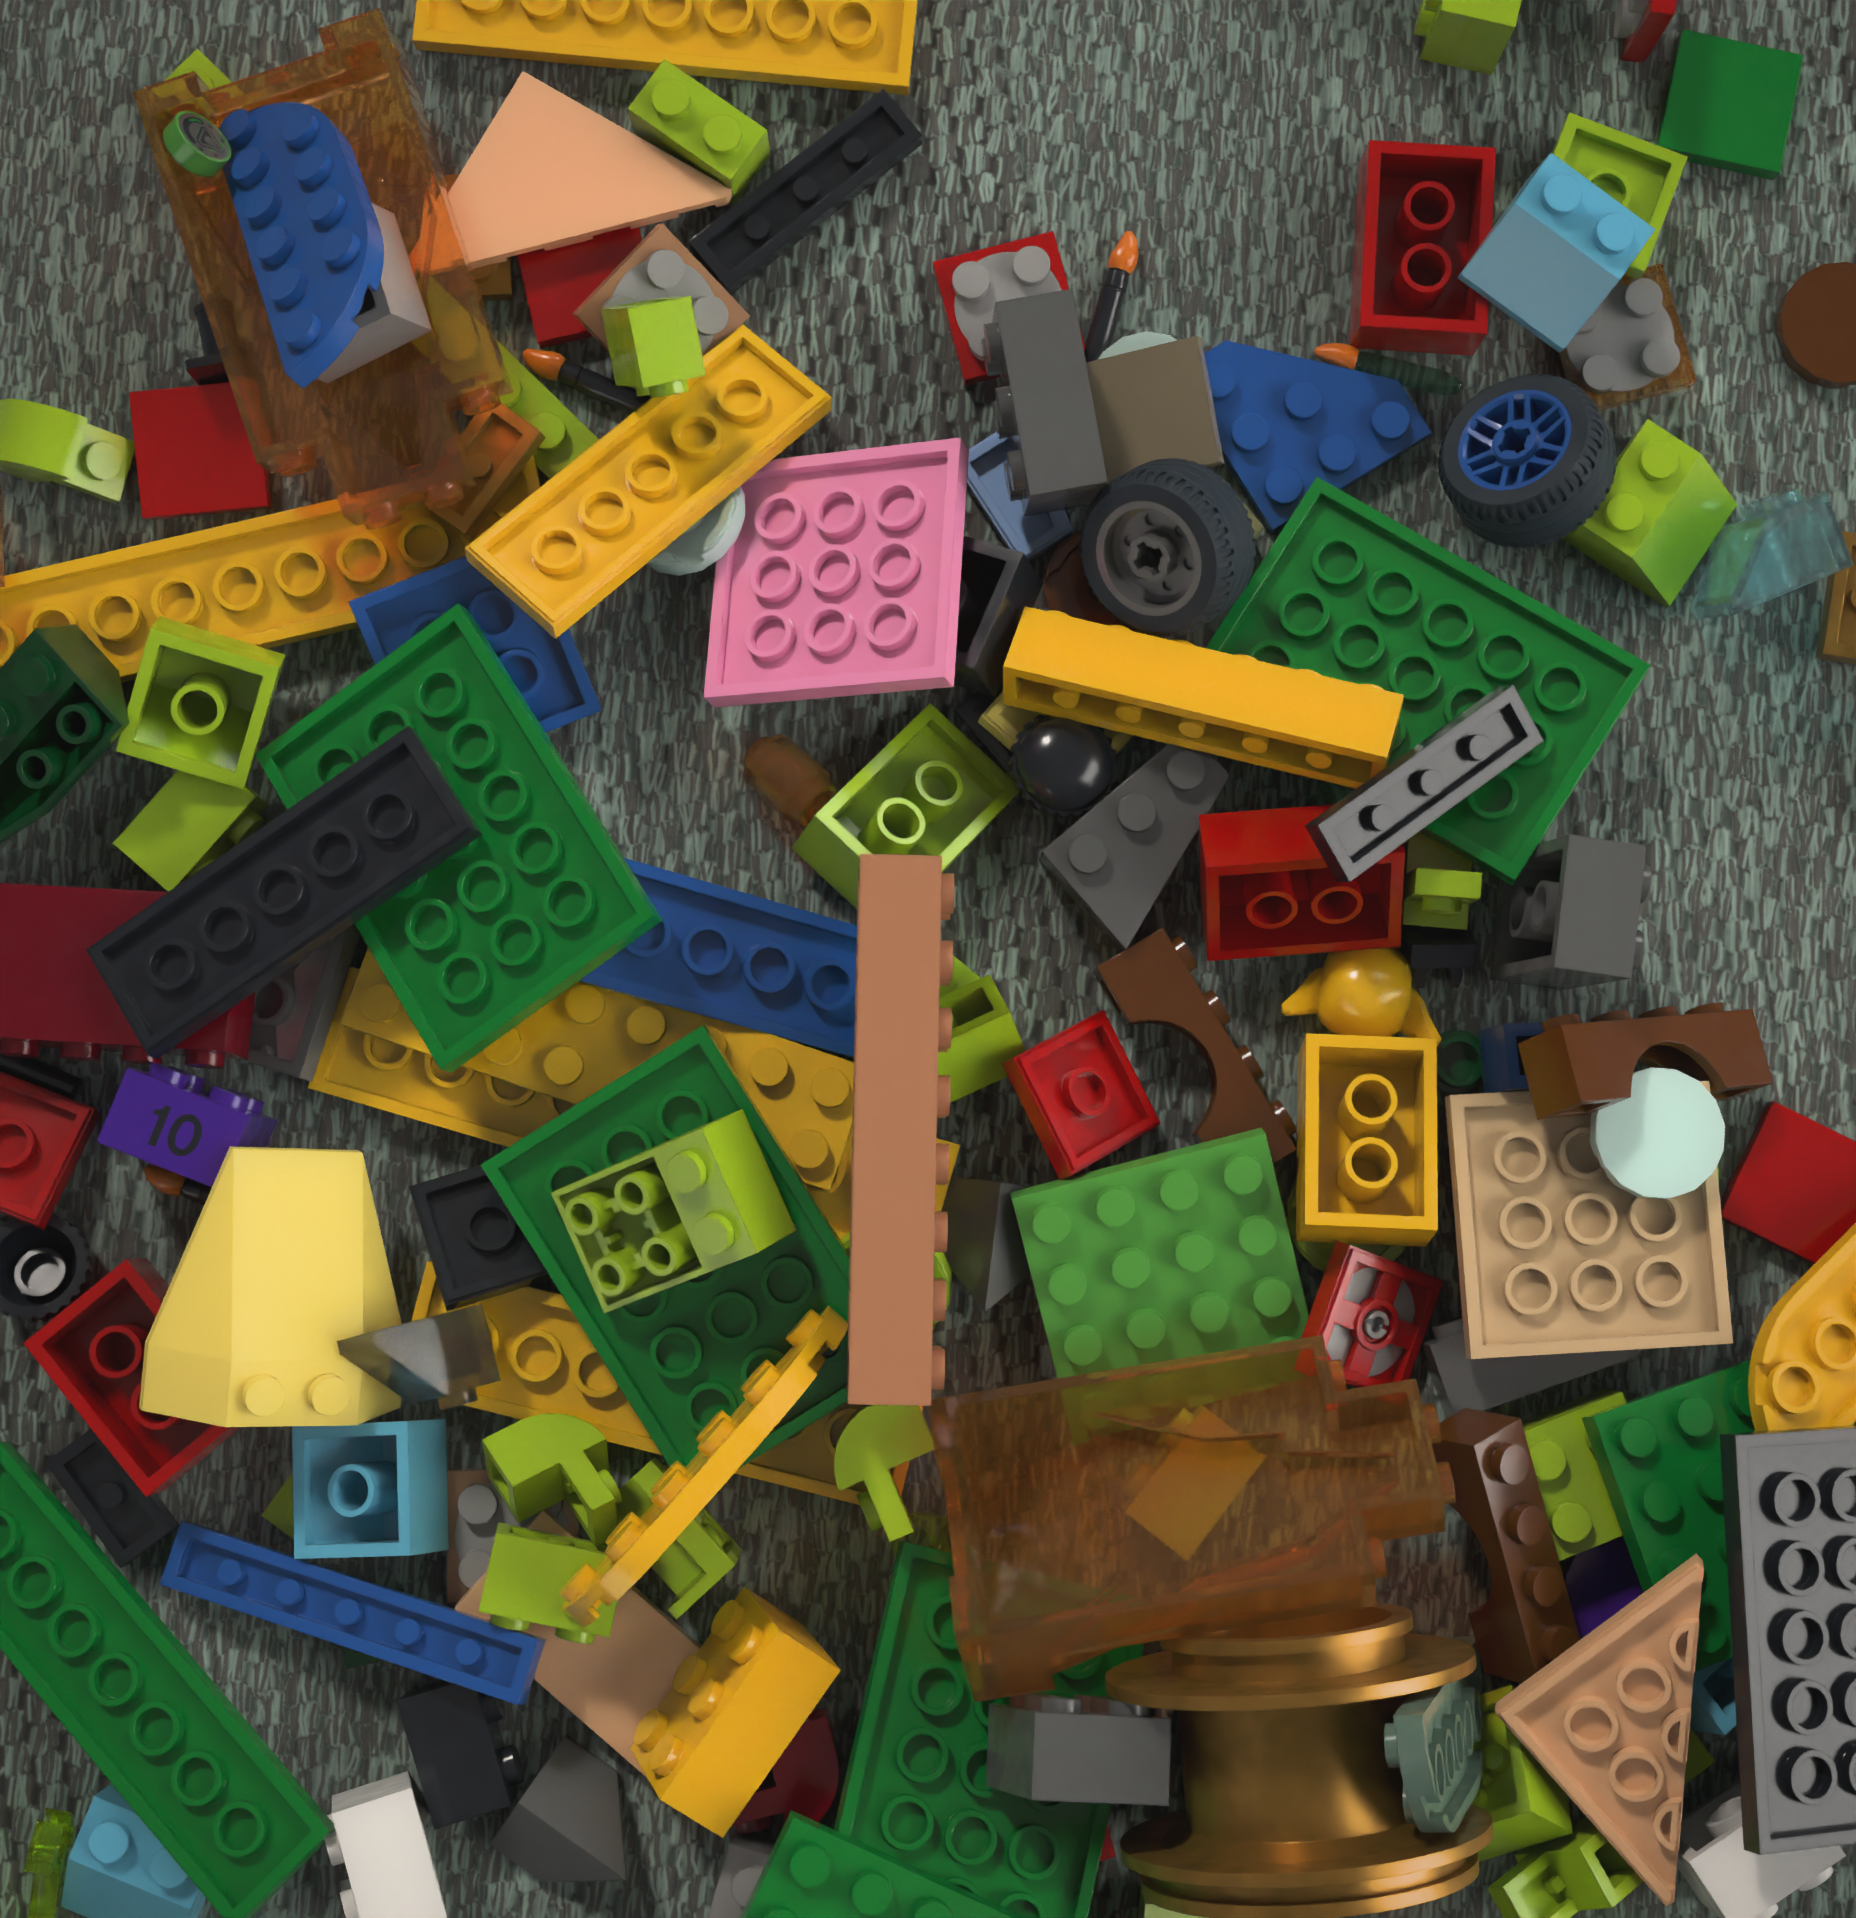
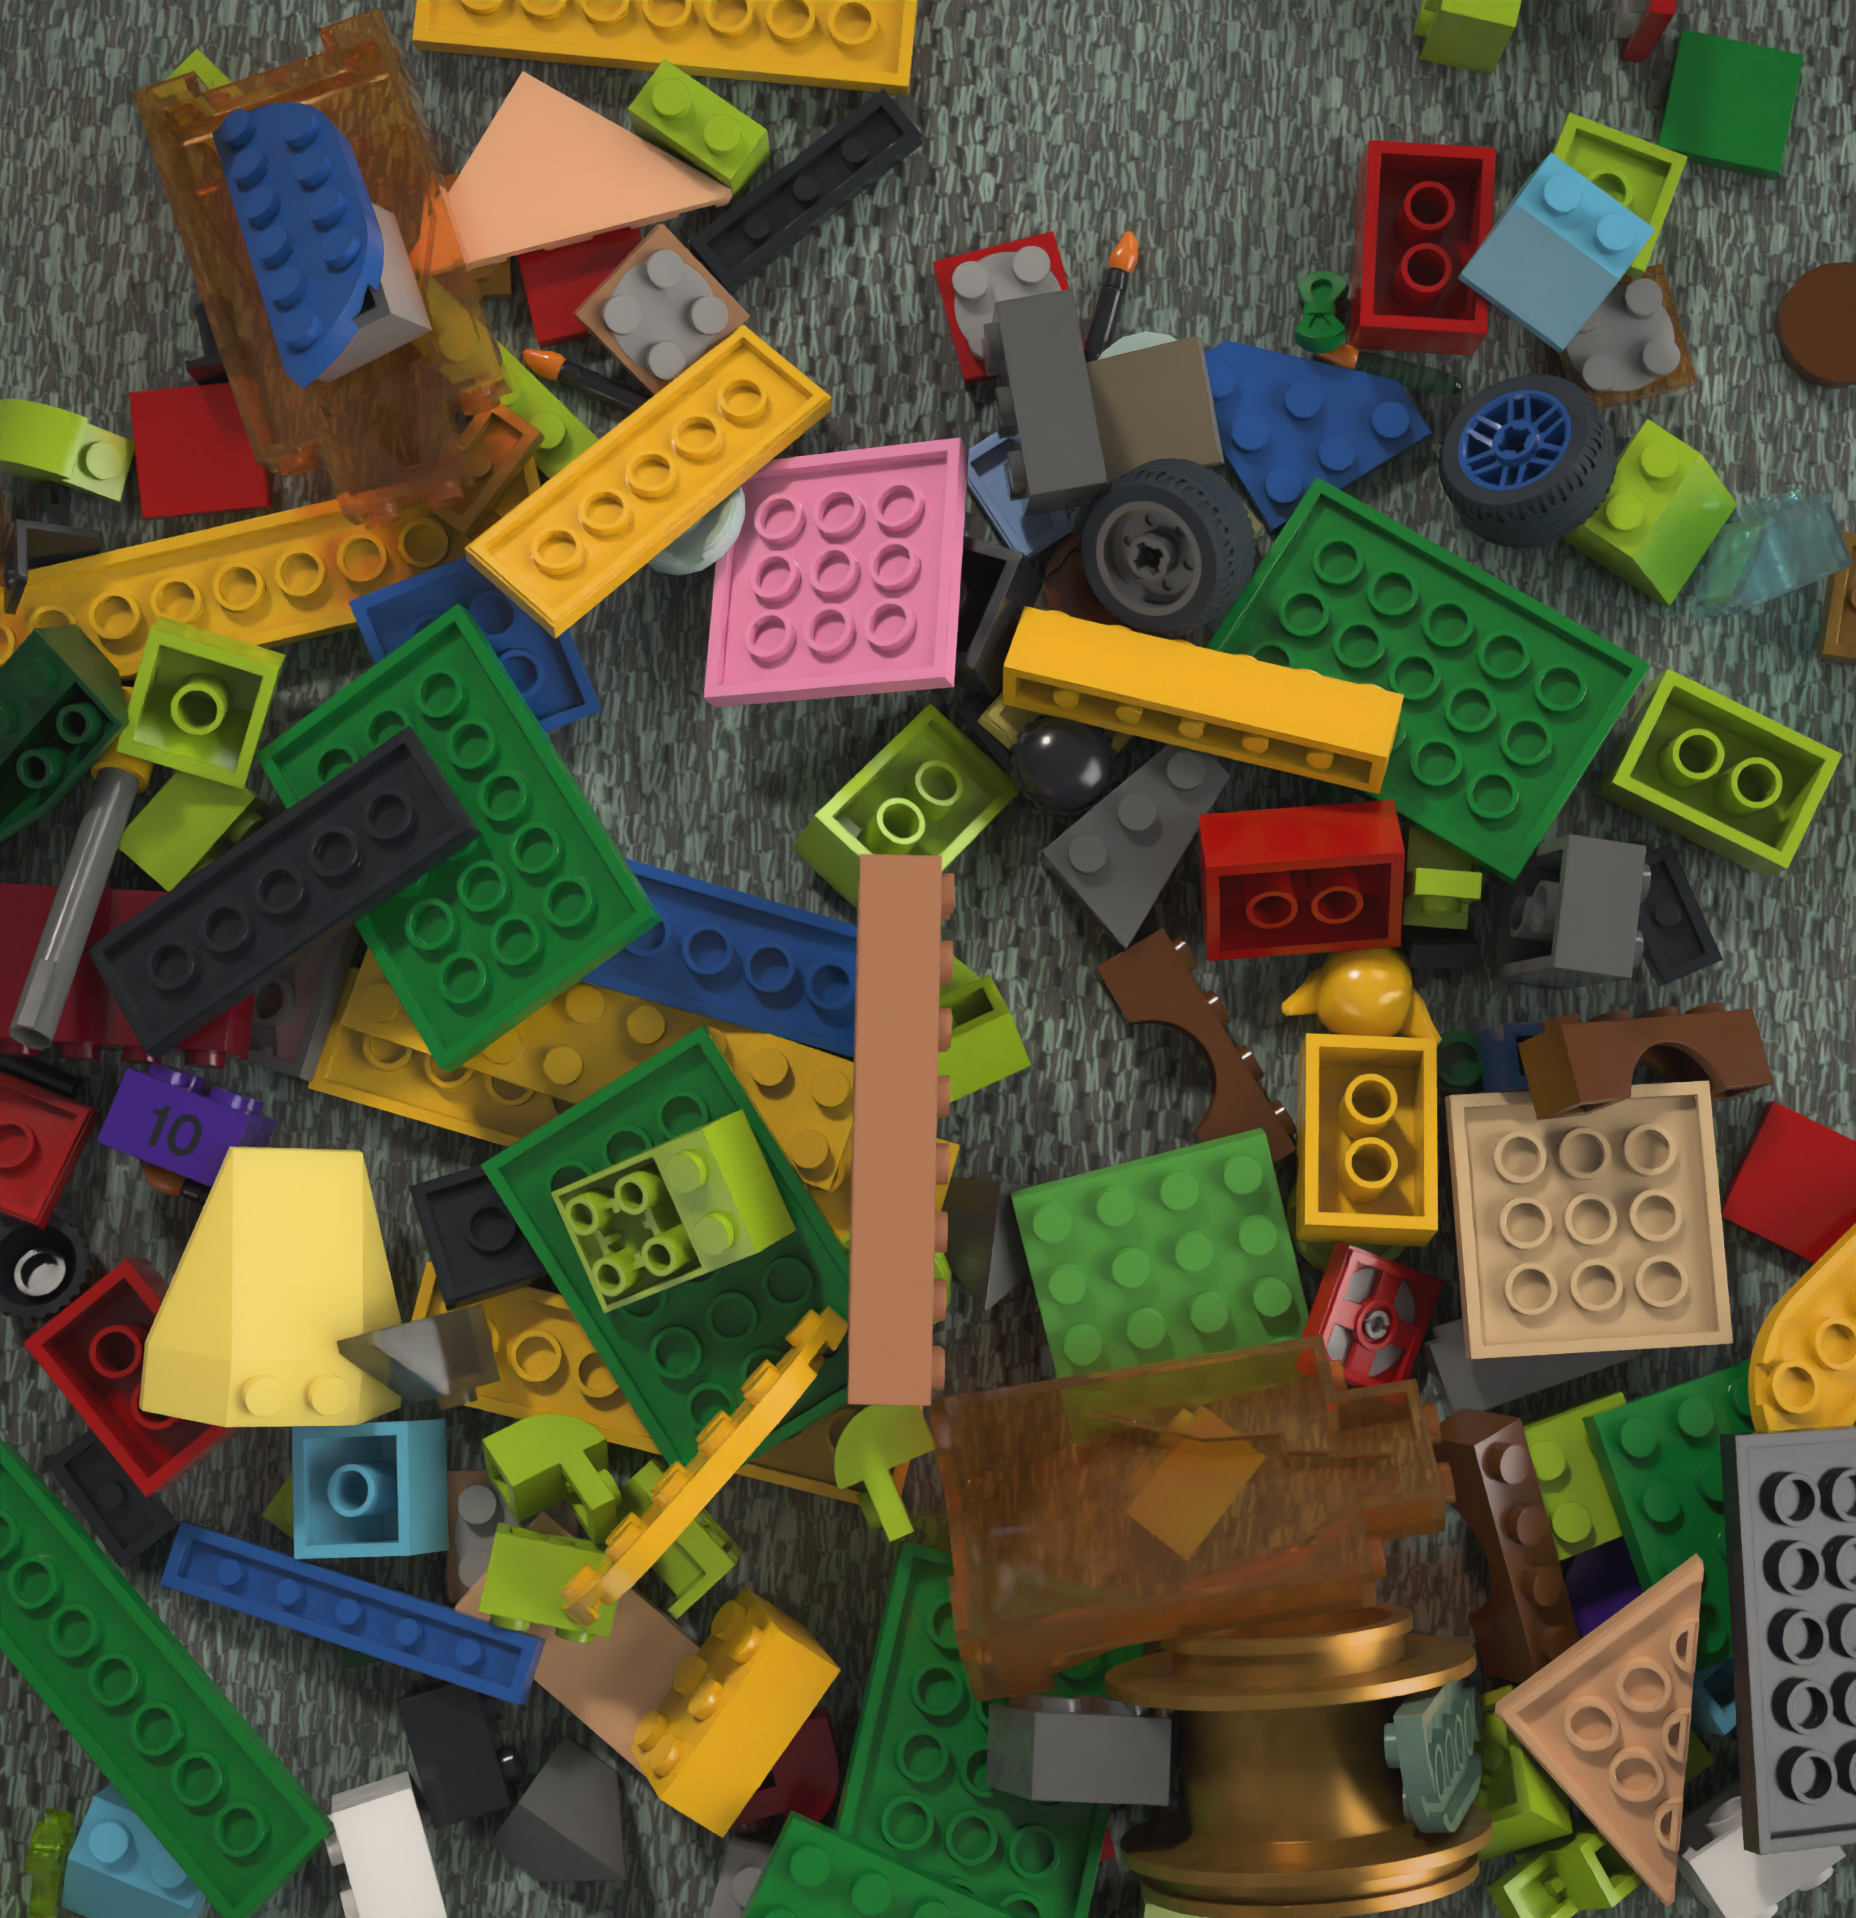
tile [163,111,231,177] -> none
lime brick [601,296,706,398] -> none
clear orange brick [742,734,837,826] -> none
red tile [1001,1010,1161,1180] -> none
plate [1305,685,1544,882] -> none
light aqua tile [1590,1067,1725,1199] -> none
none -> black bracket [3,481,103,615]
none -> dark grey piece [8,686,155,1051]
none -> green piece [1294,270,1349,353]
none -> lime brick [1595,668,1843,878]
none -> black plate [1637,843,1723,987]

